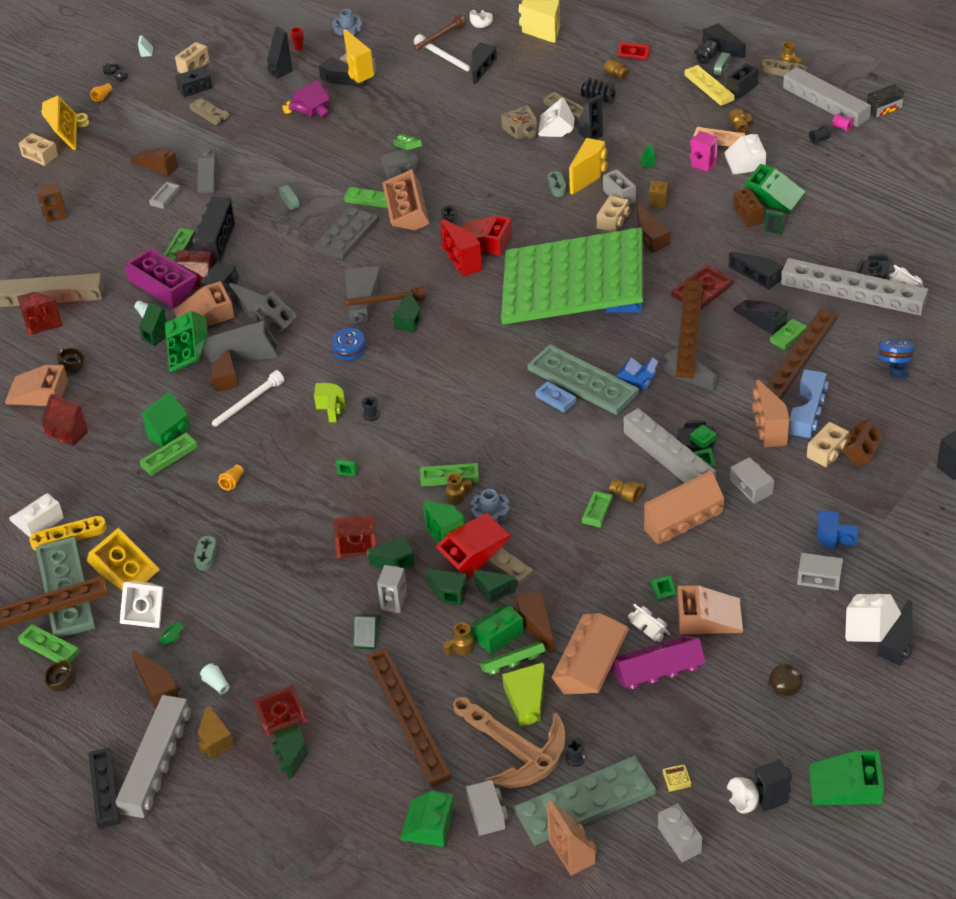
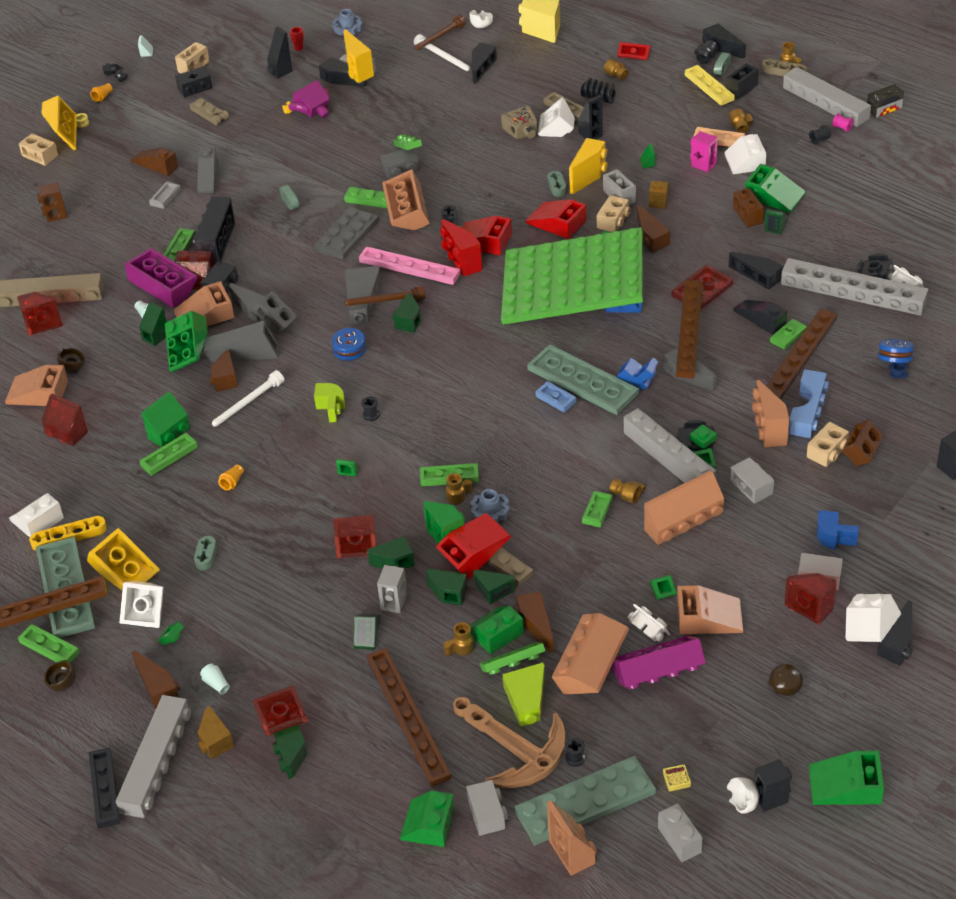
none -> bright pink plate [359,247,460,285]
none -> red slope [525,199,587,239]
none -> clear red slope [784,573,836,625]

